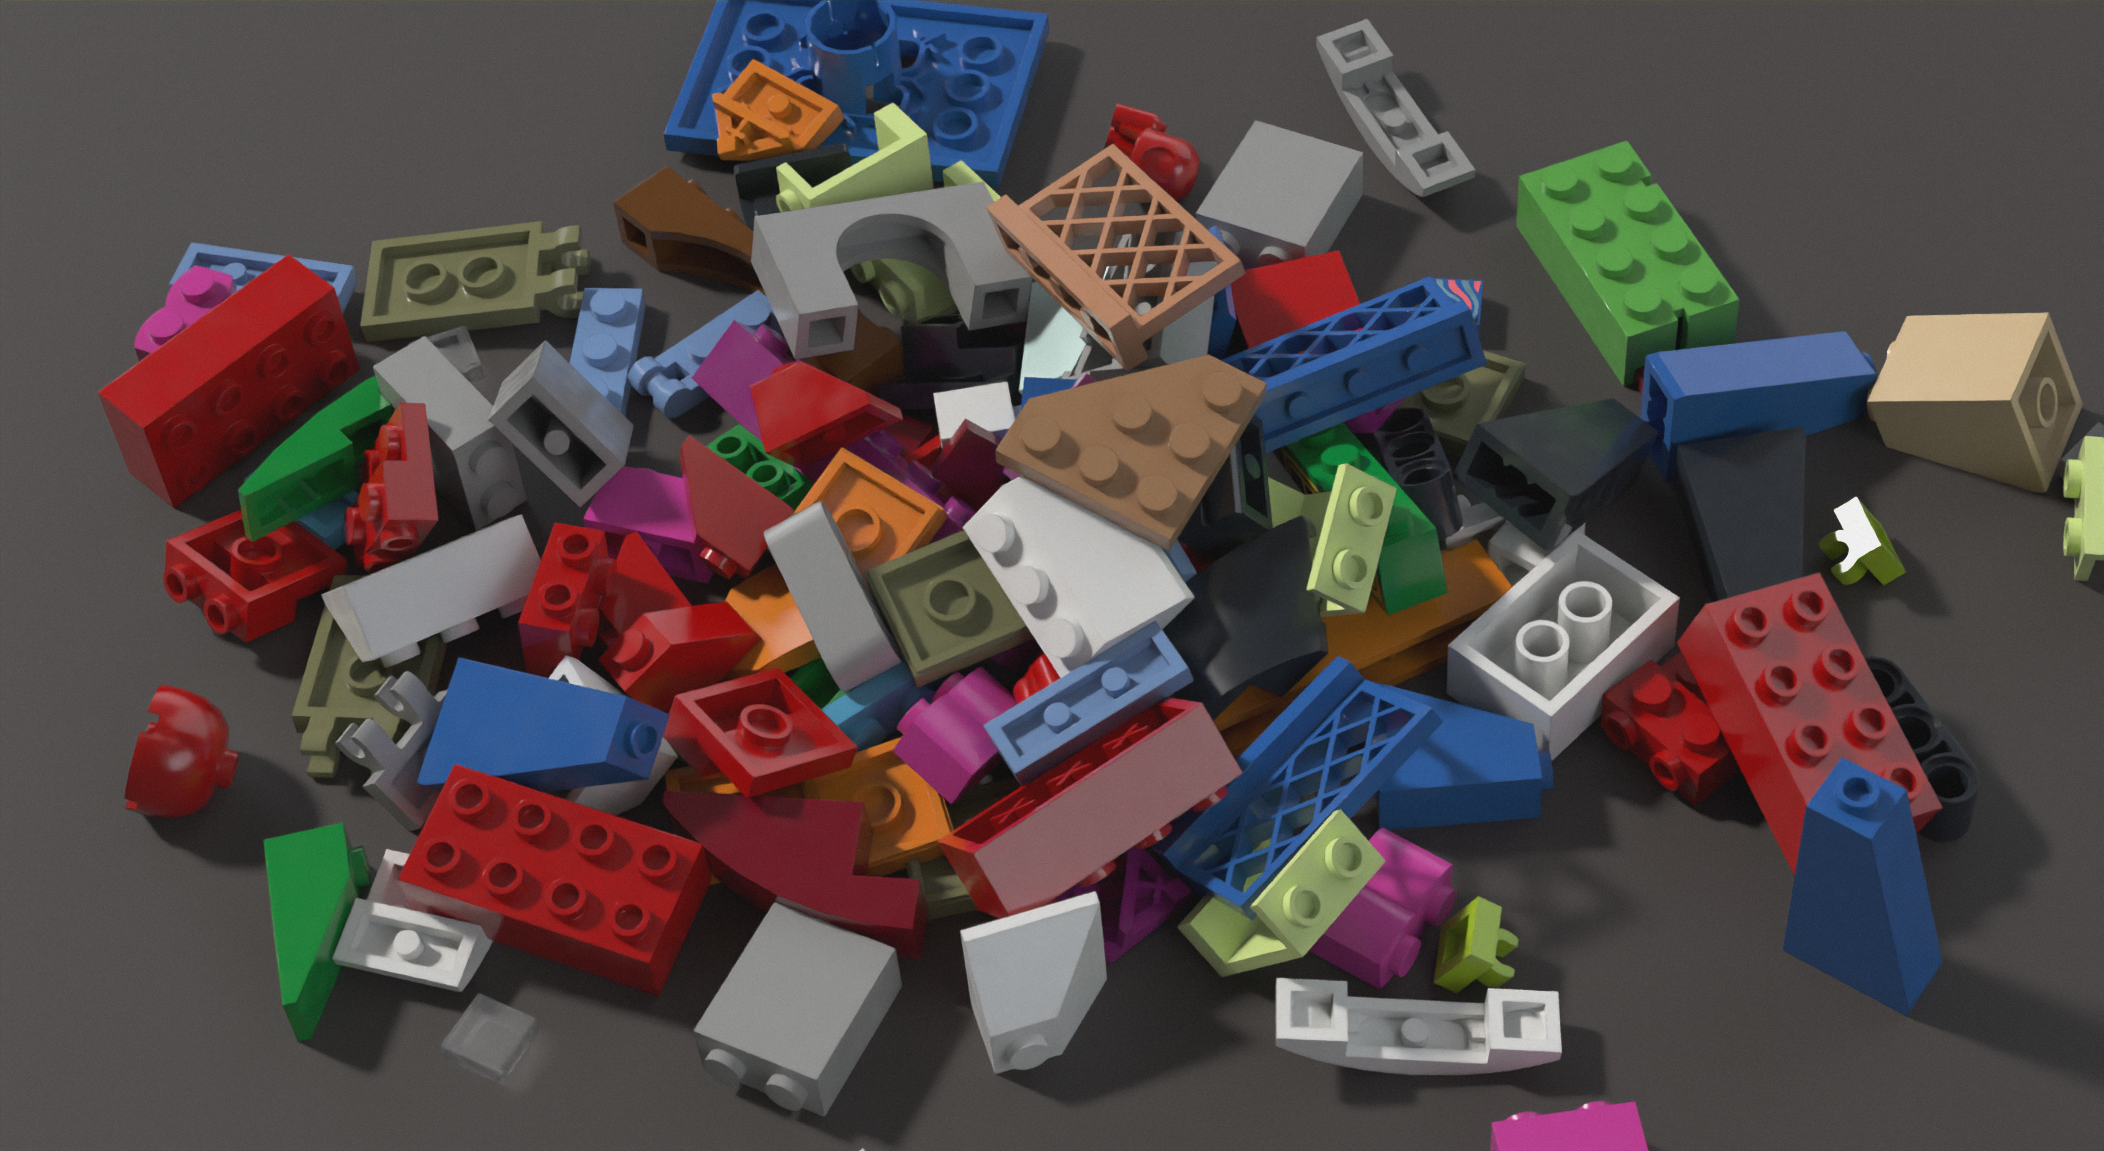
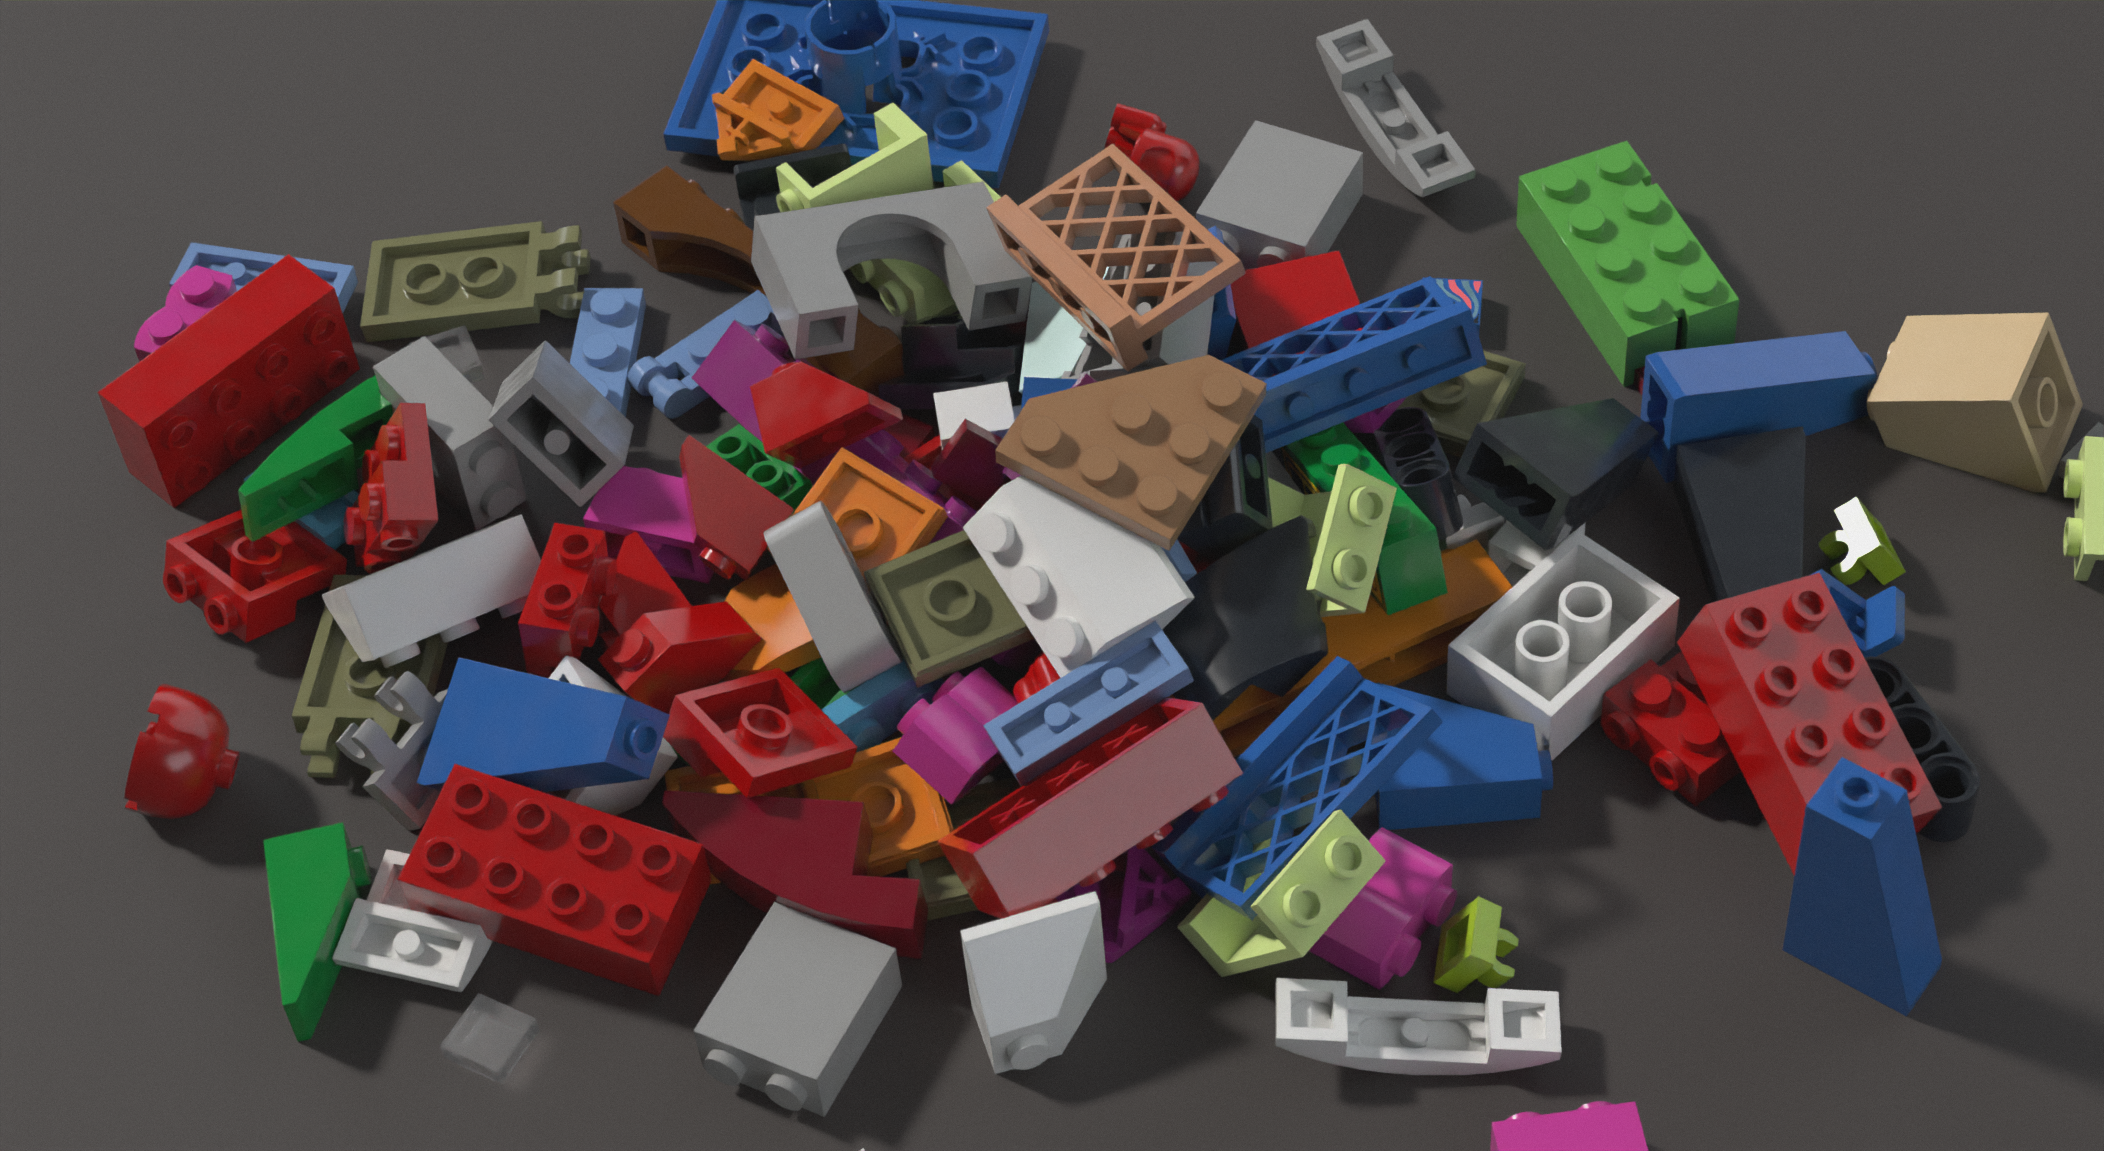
none -> blue bracket [1811,569,1905,657]

